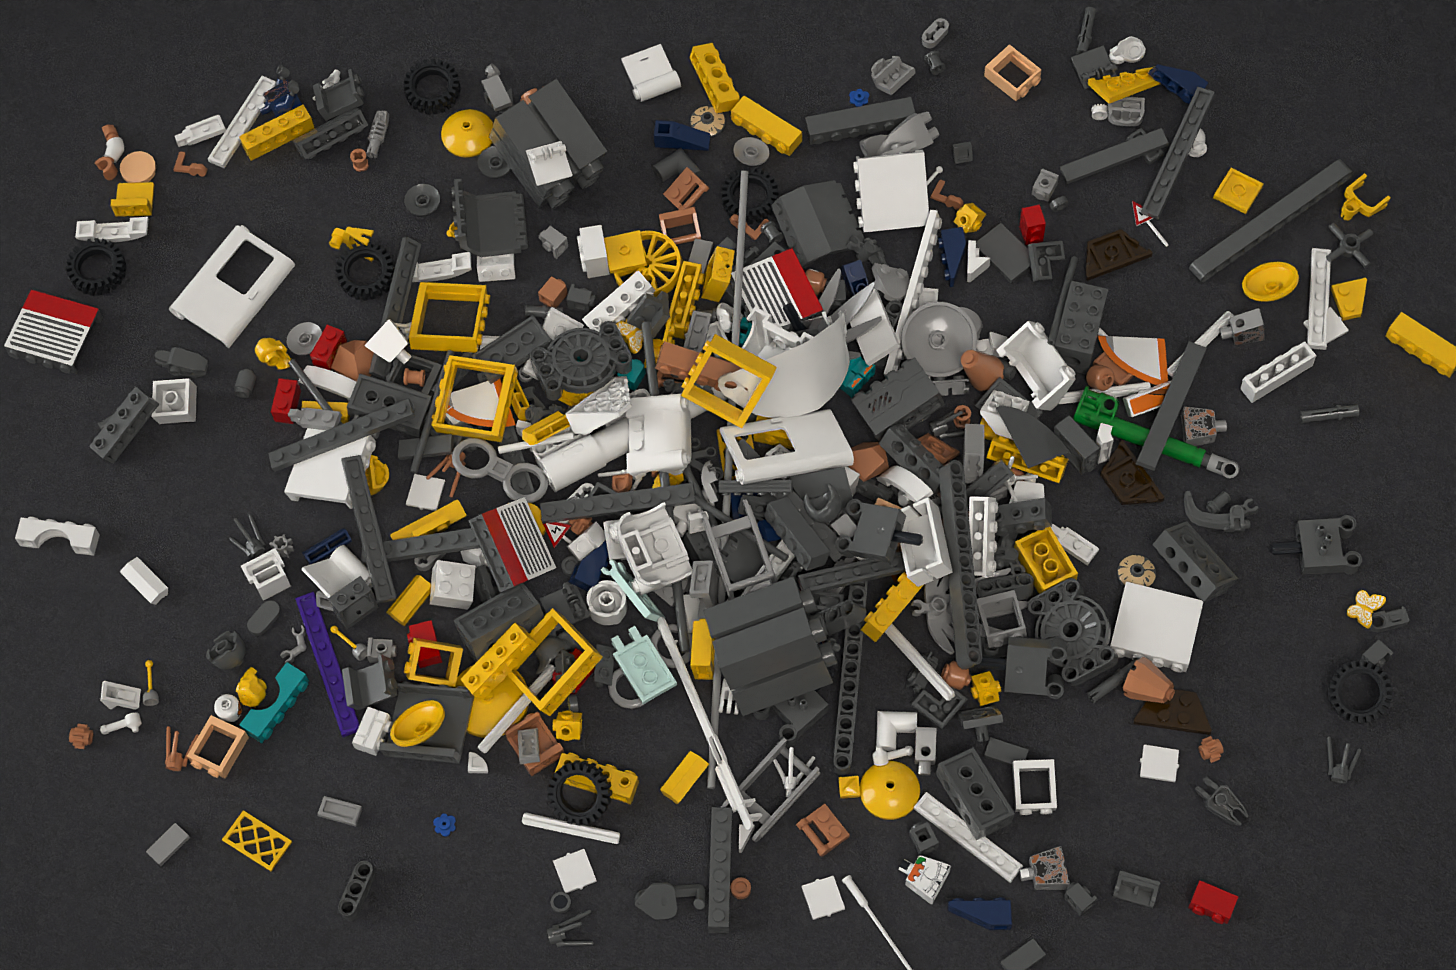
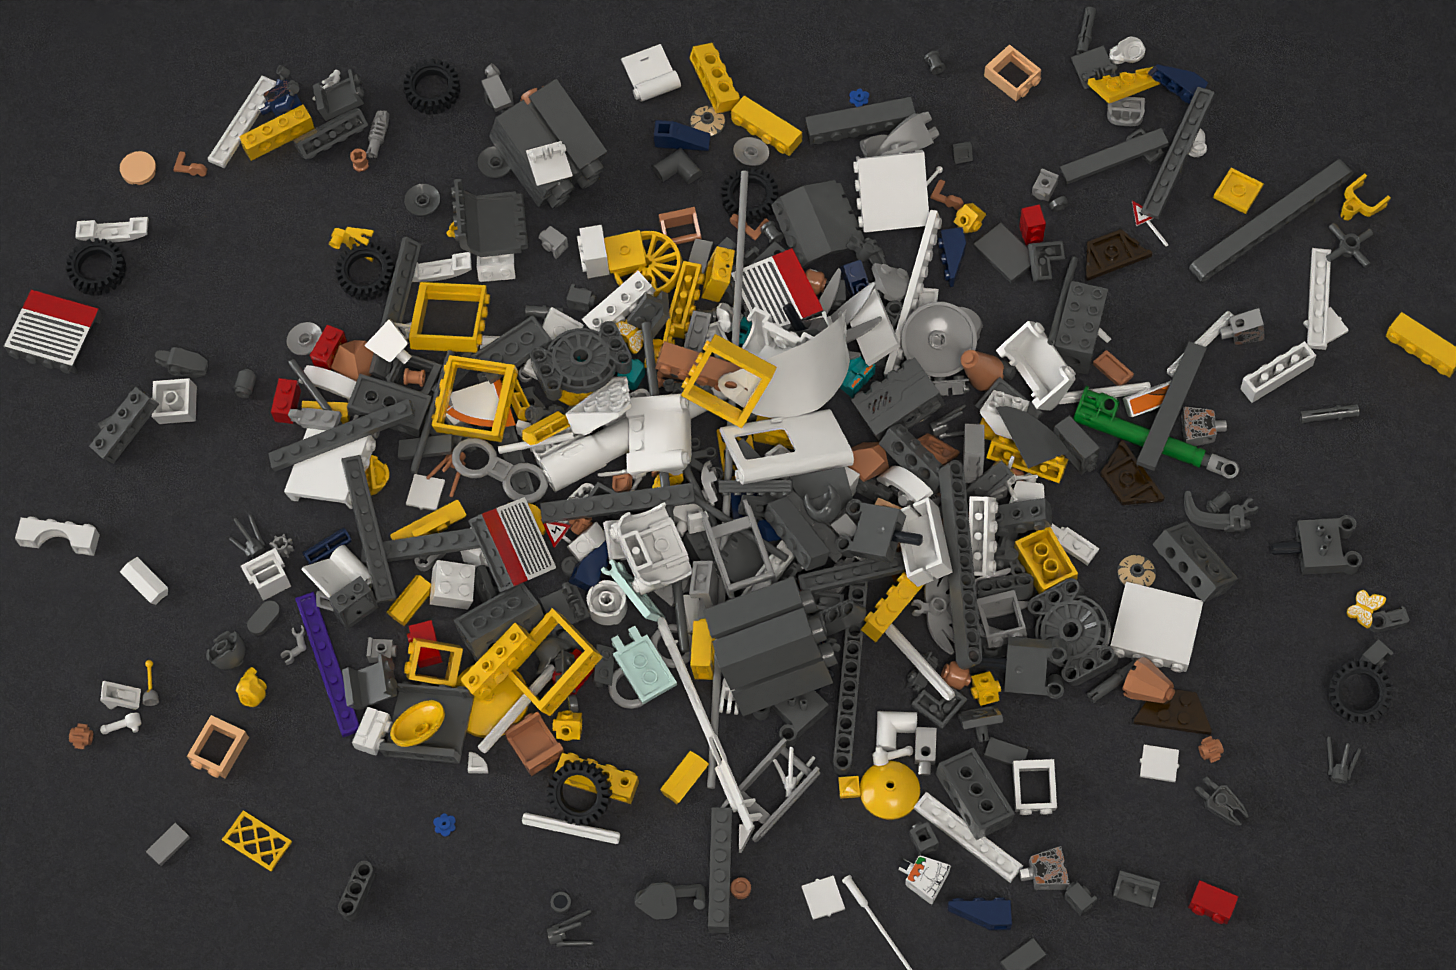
piece [95,125,124,181] -> none
yellow bracket [111,182,154,217] -> none
nougat plant [165,726,199,771] -> none
white piece [169,225,295,348] -> none
white hinge [175,115,226,147] -> none
white head [214,694,242,723] -> none
teal arch [239,662,309,743] -> none
yellow head [255,338,291,369] -> none
light grey tile [317,796,363,827] -> none
hinge [330,626,367,661] -> none
yellow dish [441,109,493,157] -> none
light grey plate [518,728,540,764] -> none
nougat brick [538,276,568,307] -> none
white piece [553,849,597,893] -> none
nougat plate [663,167,710,210] -> none
nougat plate [796,804,850,857] -> none
light grey slope [871,56,916,95] -> none
light grey beam [922,18,949,48] -> none
nougat bush [953,405,971,429] -> none
white slope [967,240,990,282] -> none
white slope [975,332,1008,357] -> none
nougat head [1086,364,1115,391] -> none
white bush [1091,104,1108,120] -> none
white piece [1096,423,1113,464] -> none
white sticker [1098,336,1168,385] -> none
yellow dish [1242,262,1299,302] -> none
yellow wing [1331,278,1367,321] -> none

